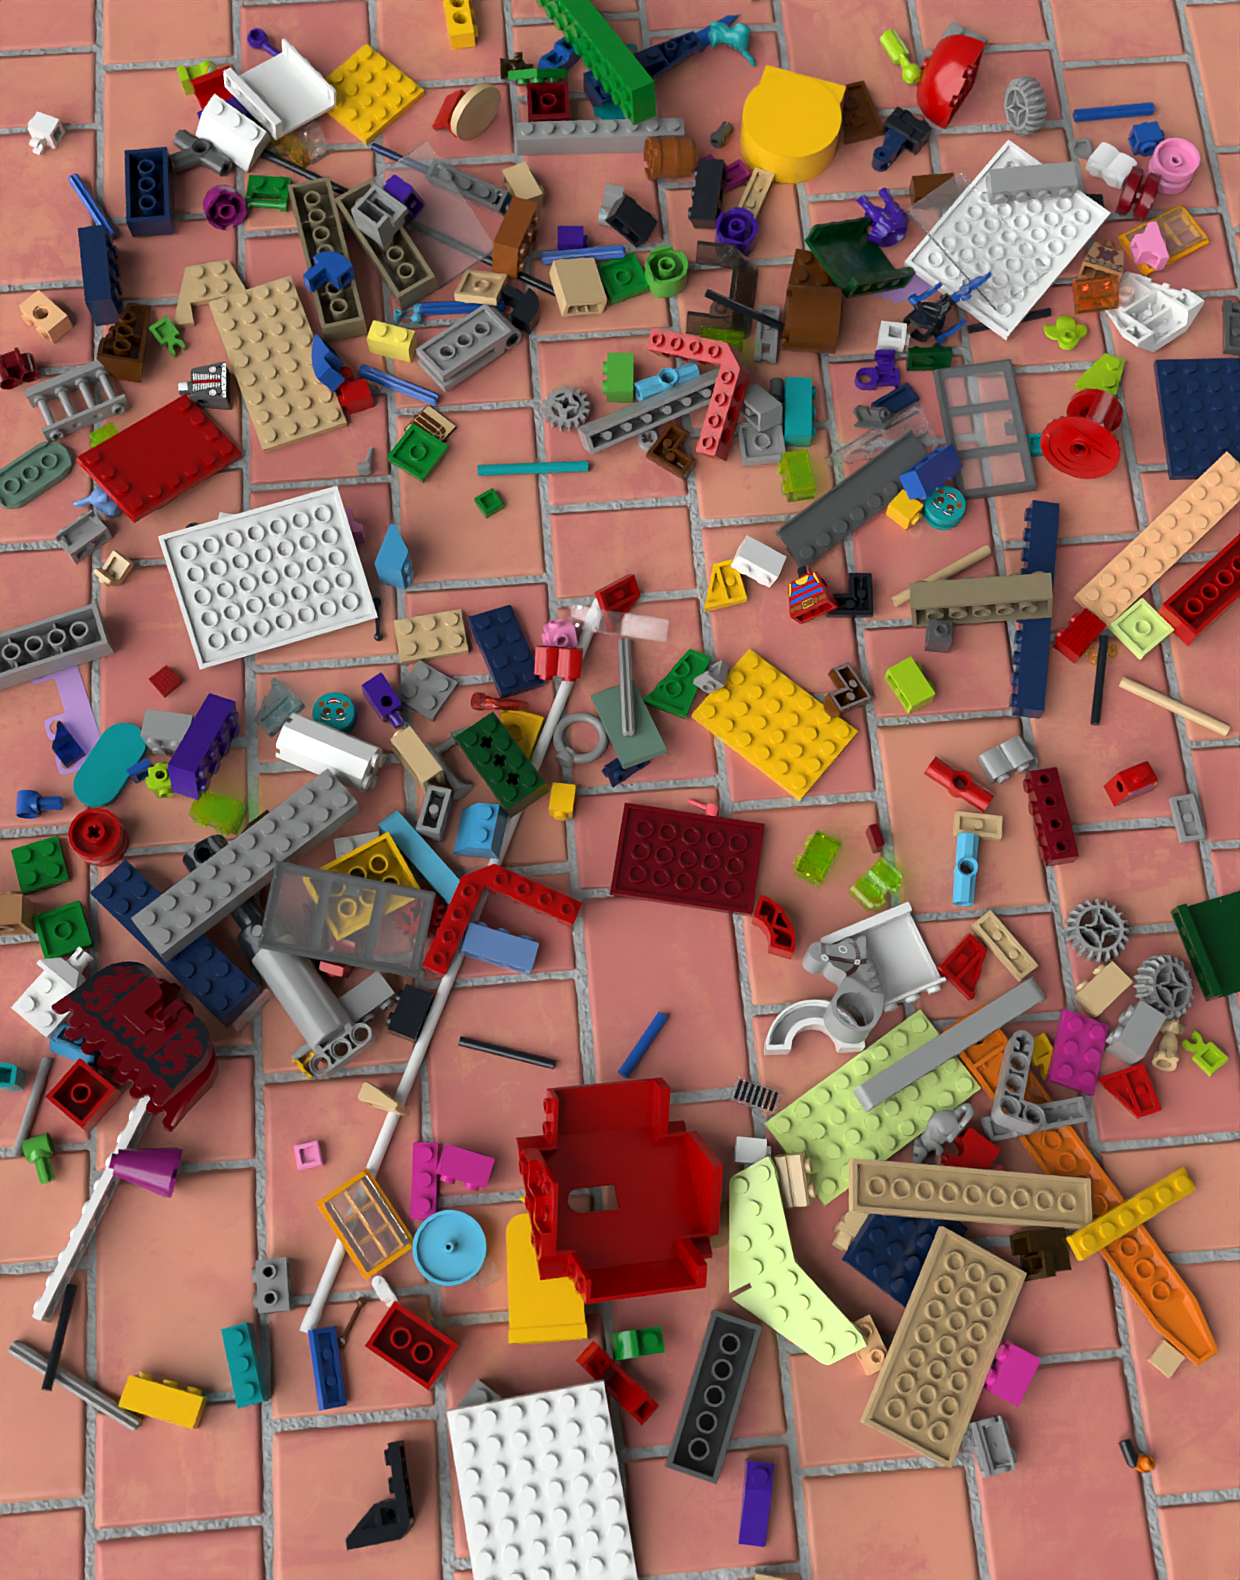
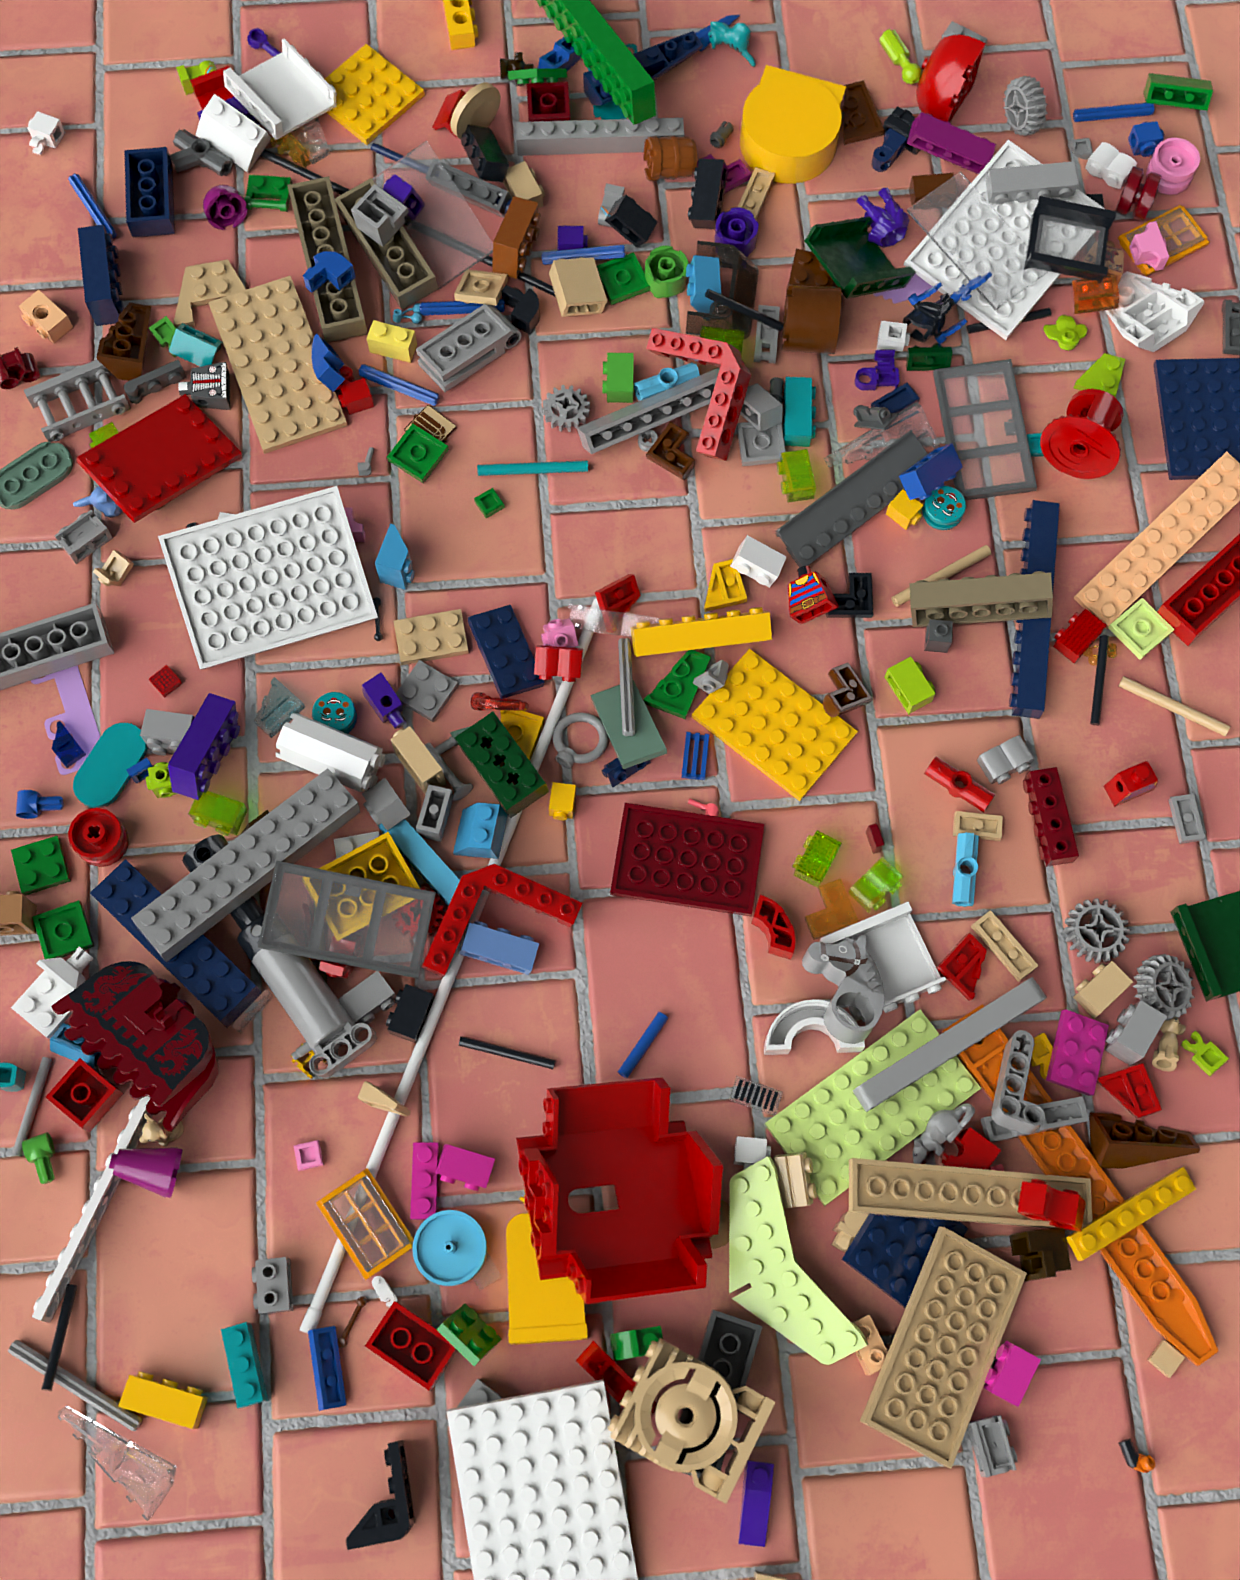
none -> clear wedge [58,1406,177,1521]
none -> dark grey plate [124,360,186,404]
none -> tan animal [139,1113,184,1146]
none -> panel [169,323,223,367]
none -> light grey brick [362,778,411,831]
none -> green plate [437,1304,502,1366]
none -> black brick [461,125,510,183]
none -> tan brick [607,1338,776,1504]
none -> yellow brick [631,607,772,657]
none -> blue tile [681,732,709,780]
none -> dark azure slope [686,255,721,319]
none -> clear yellow plate [805,878,859,940]
none -> magenta brick [907,112,996,174]
none -> red brick [1018,1179,1086,1232]
none -> piece [1024,196,1116,284]
none -> reddish brown wedge [1089,1112,1201,1169]
none -> green brick [1143,73,1213,110]

